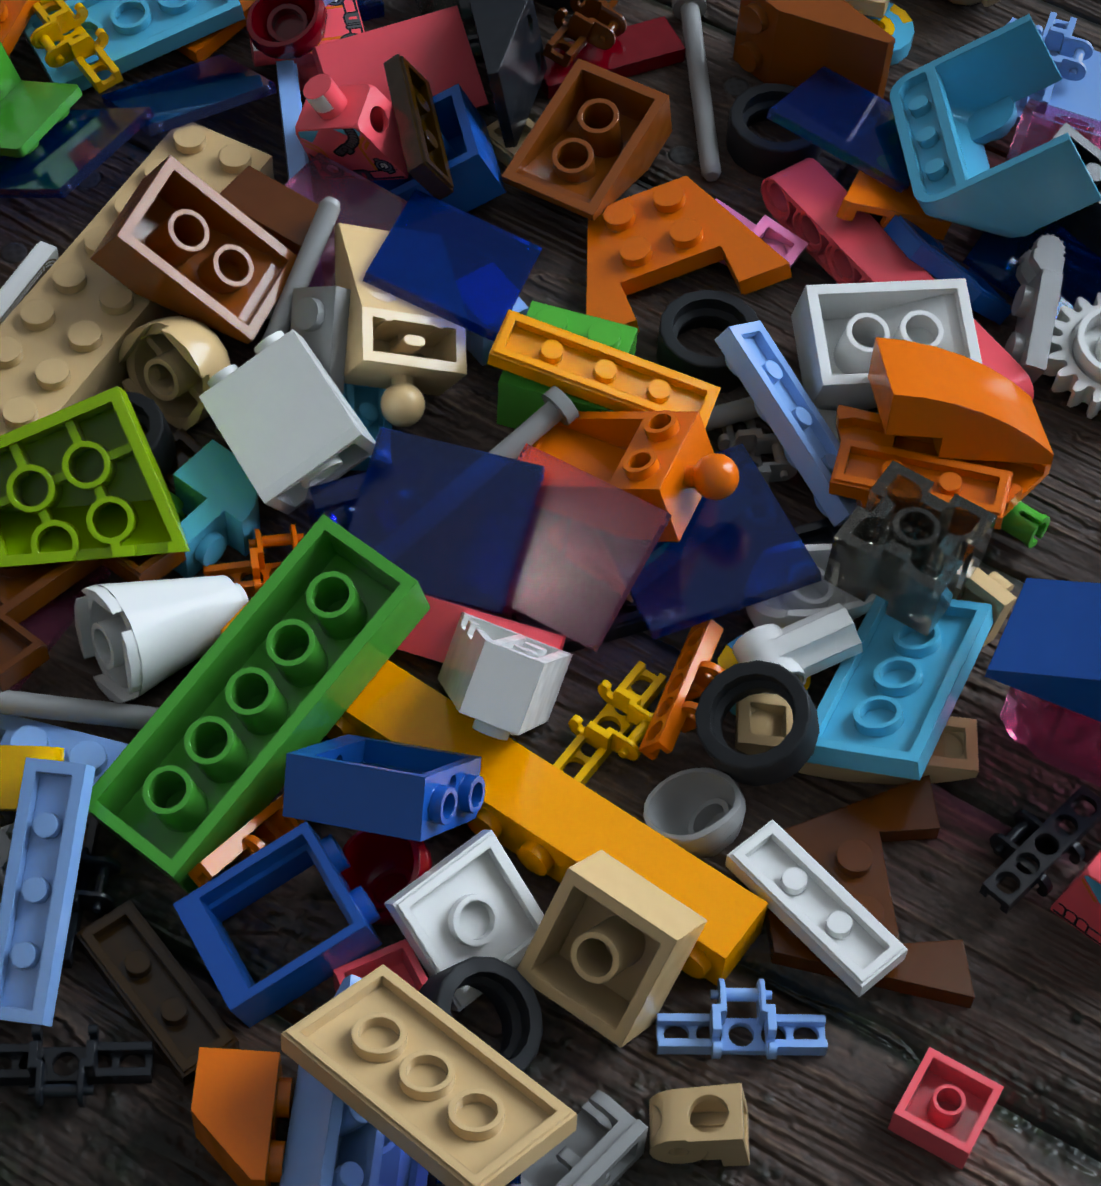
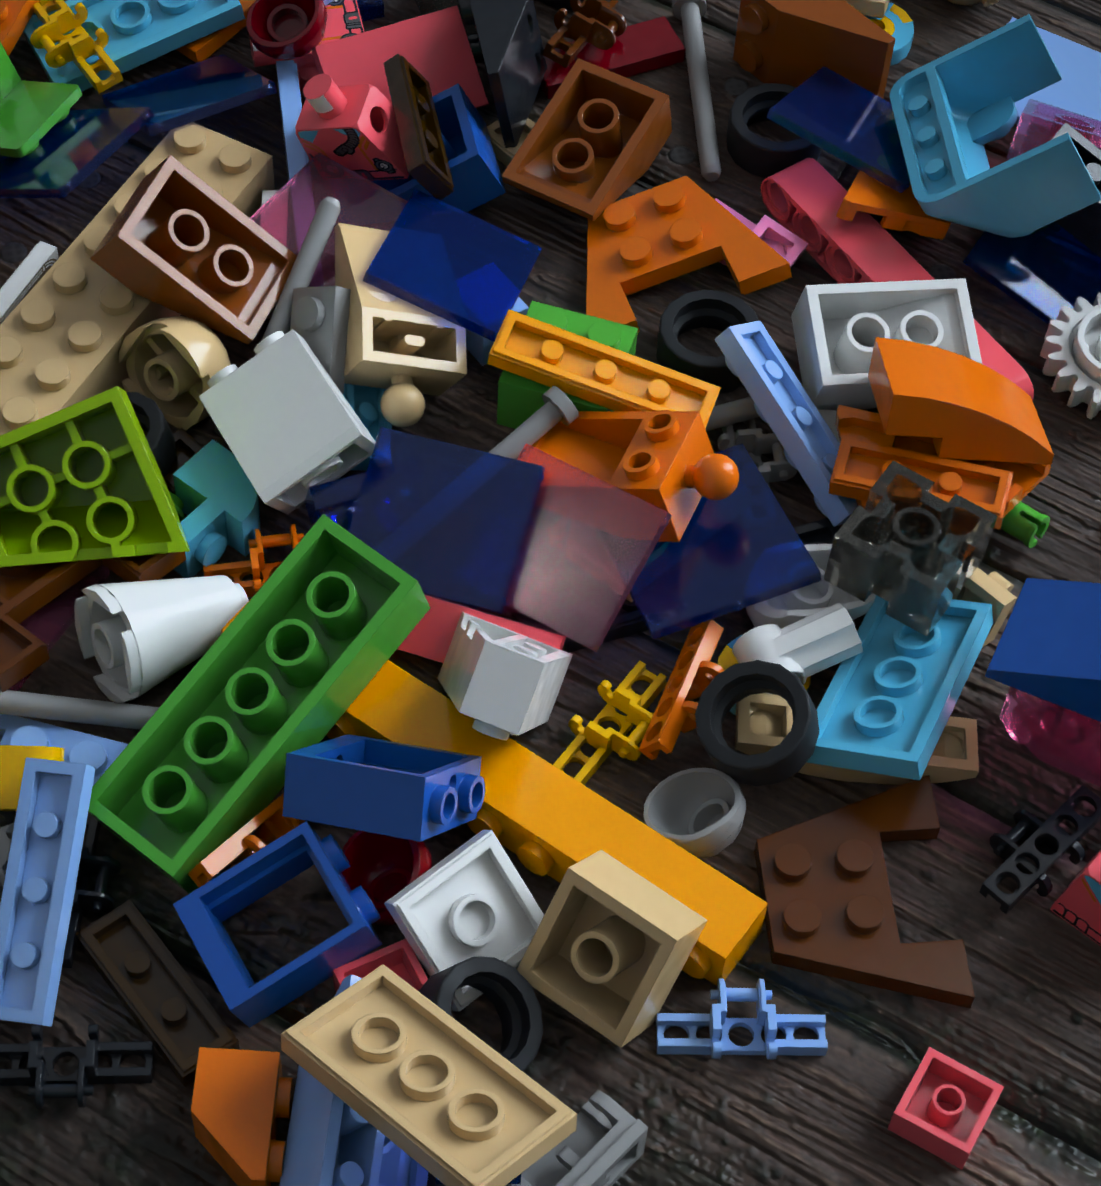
reddish brown tile [219,166,336,255] -> none
tan leg [649,1083,750,1167] -> none
white tile [725,819,908,997] -> none
blue tile [884,215,1012,325] -> none
light grey hinge [1004,233,1066,384] -> none
light blue piece [1019,12,1093,113] -> none

